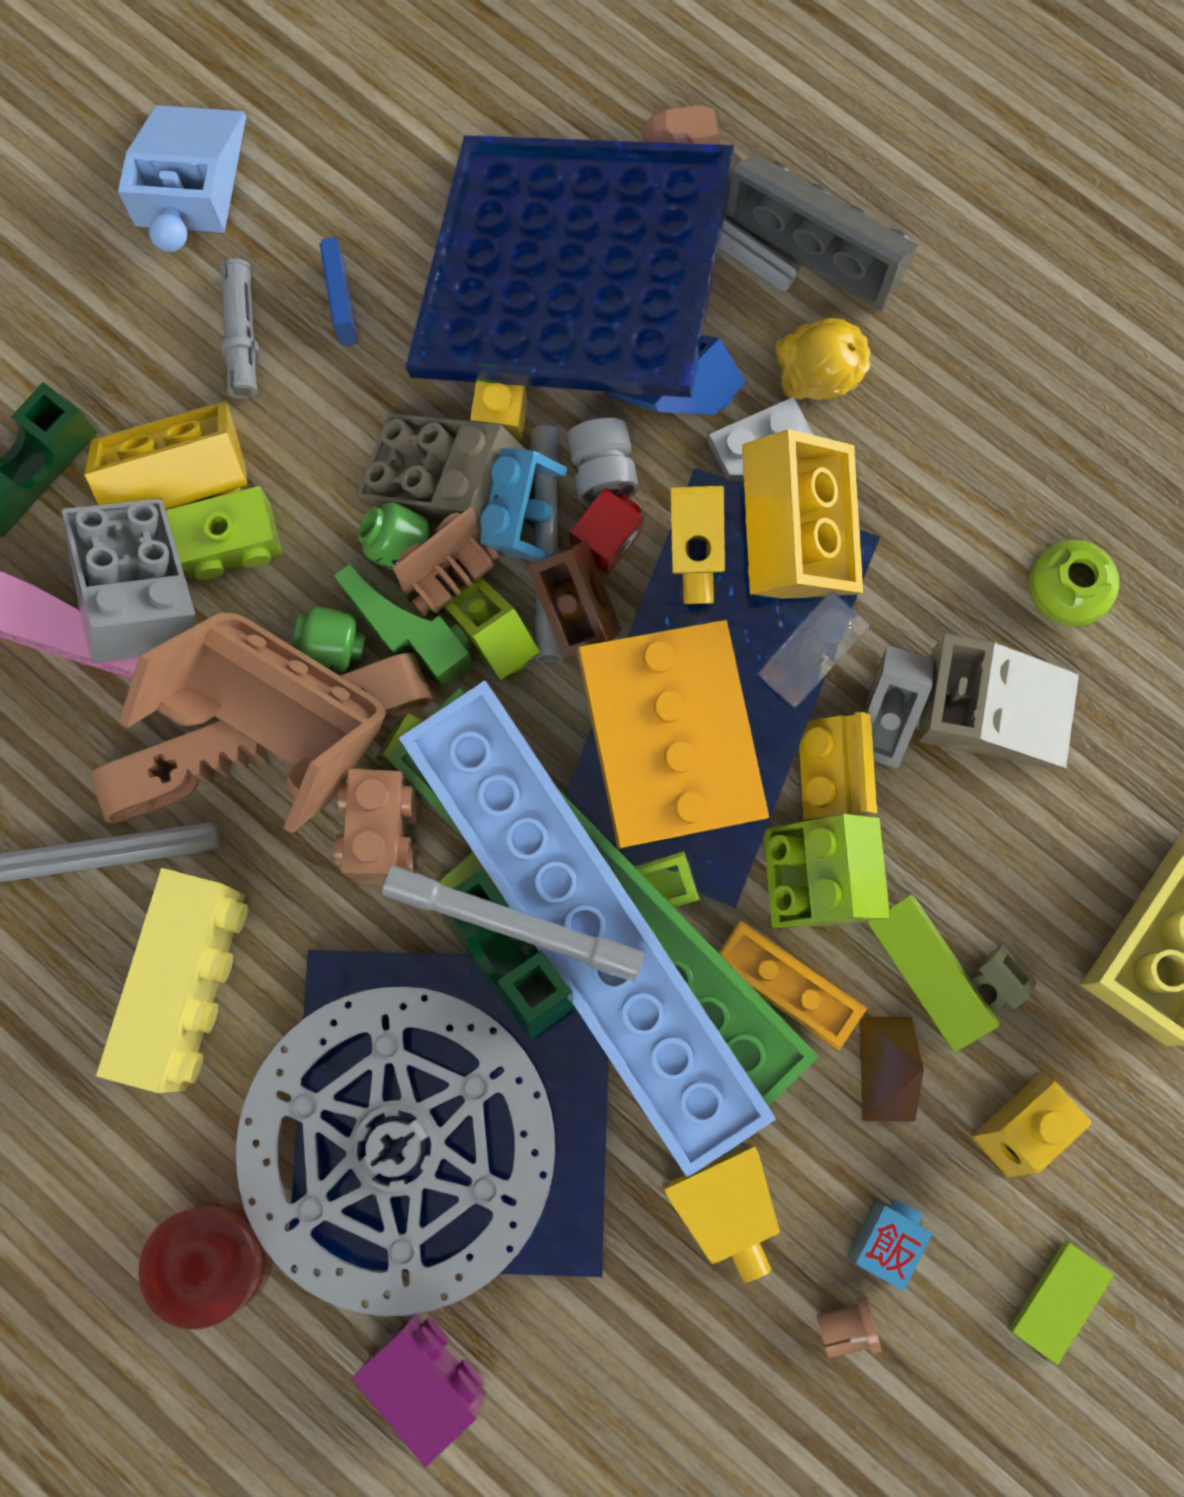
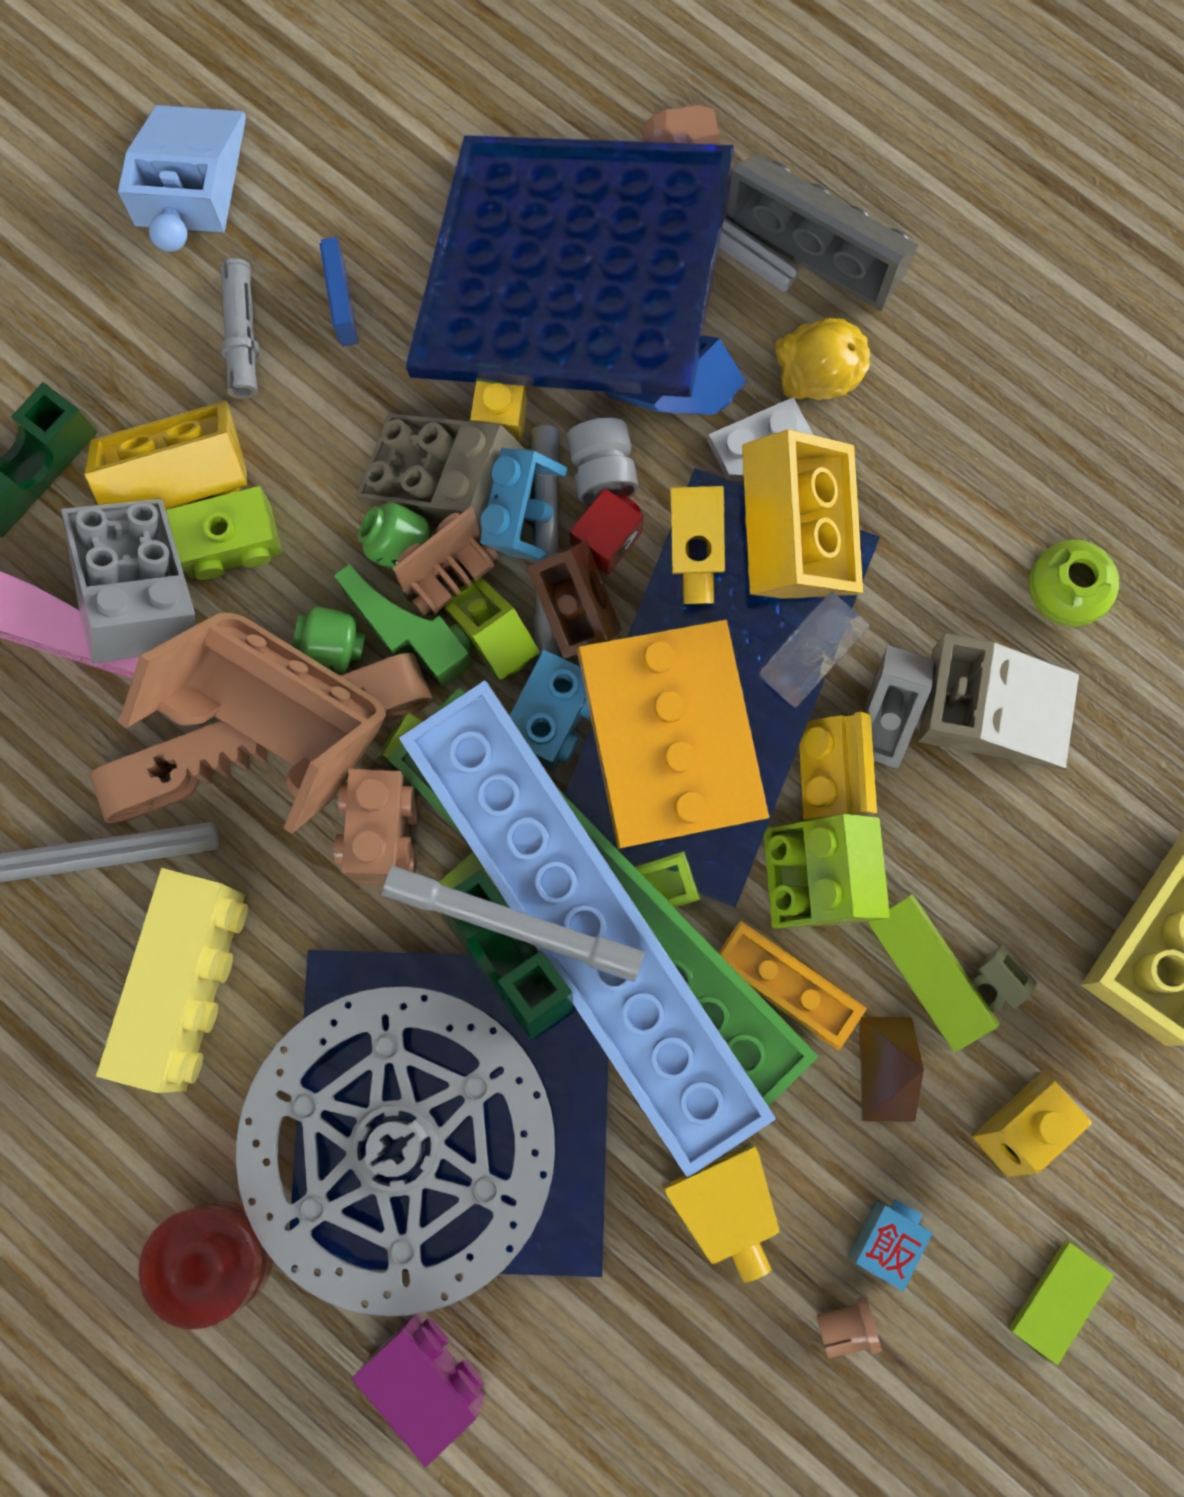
none -> dark azure brick [510,649,591,772]

